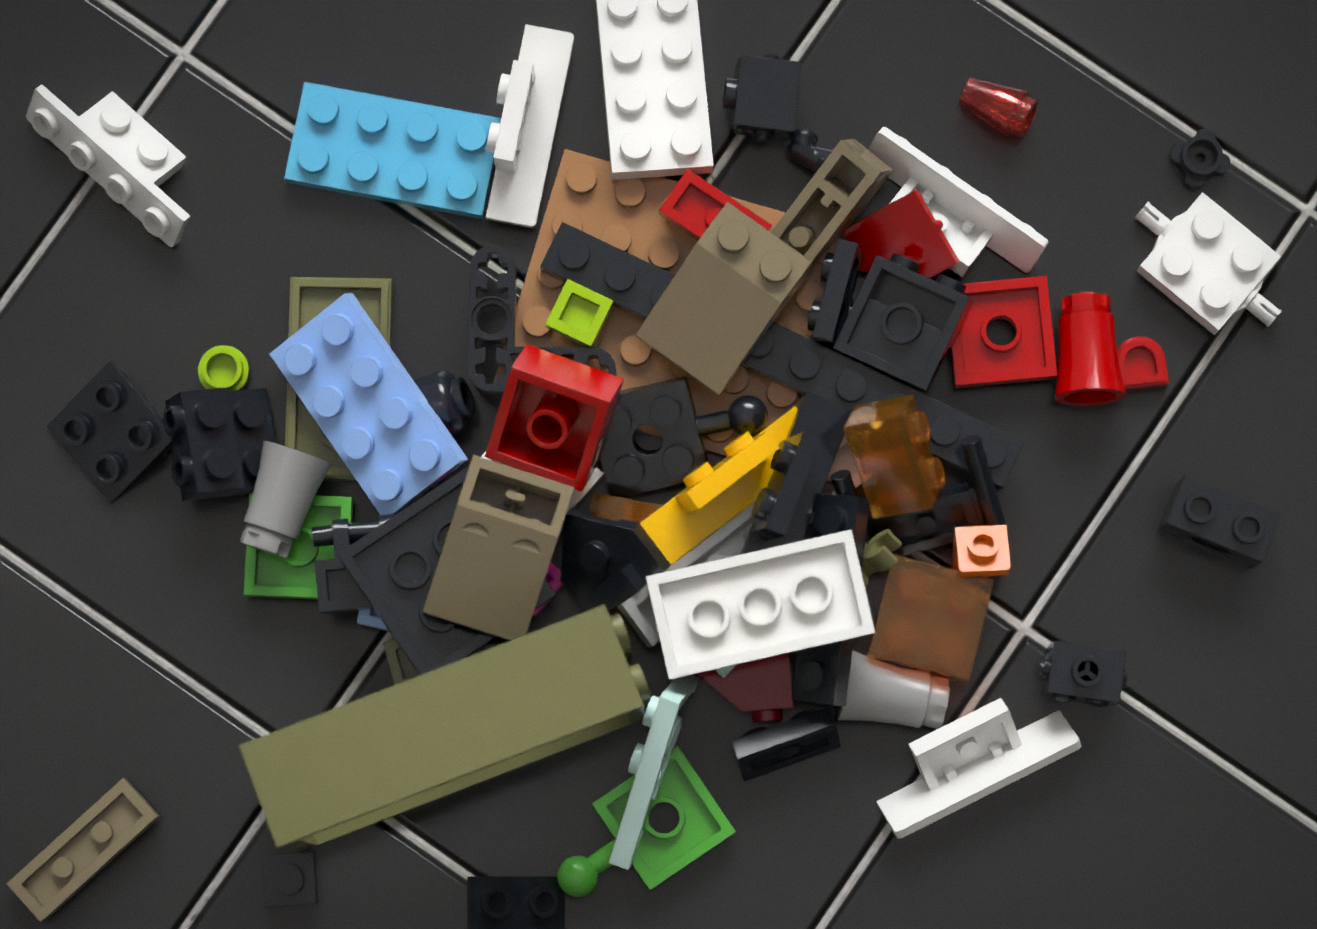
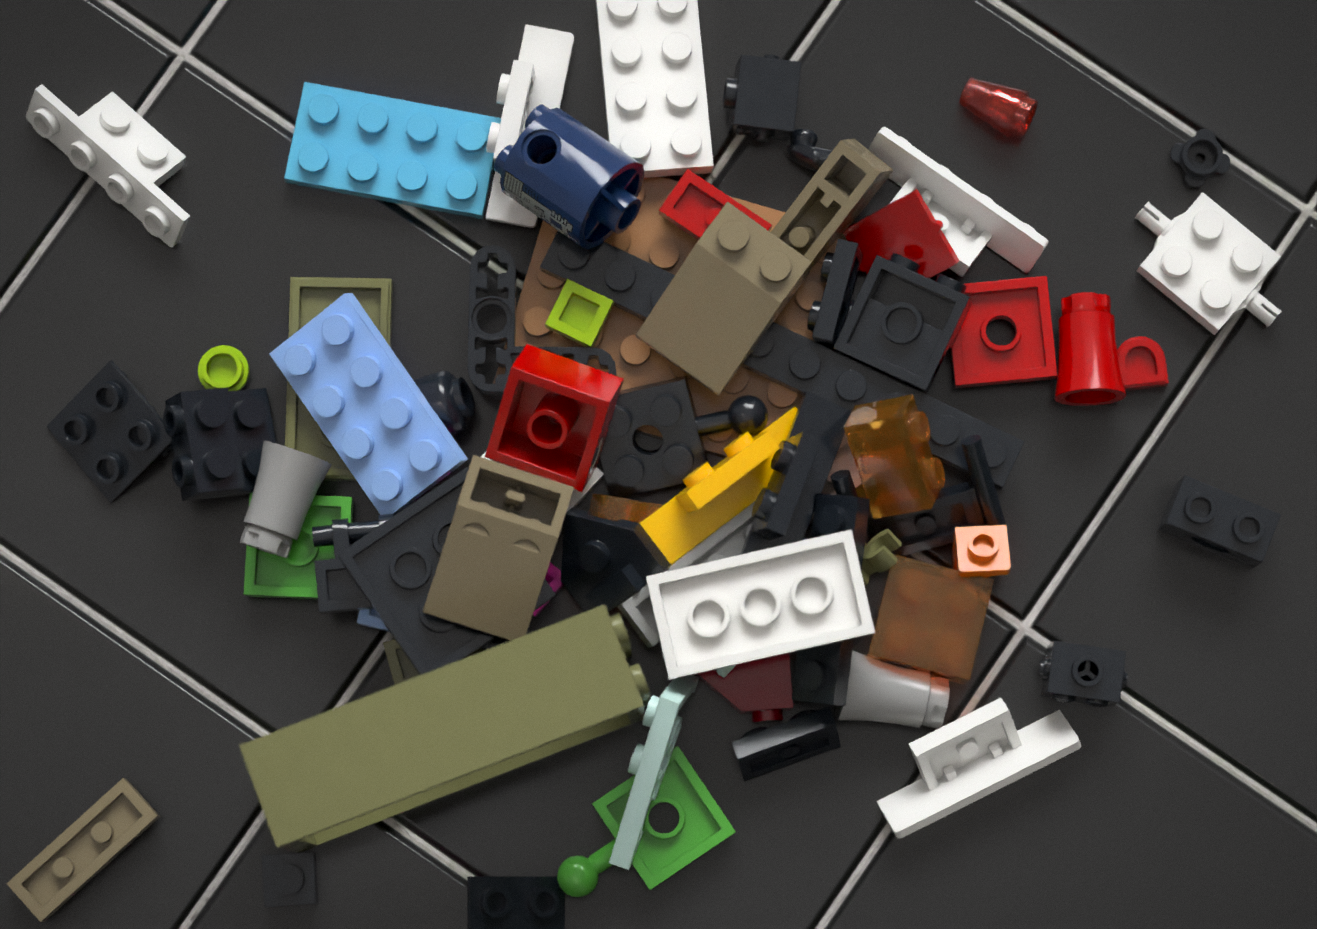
none -> dark blue cylinder [494,104,645,249]

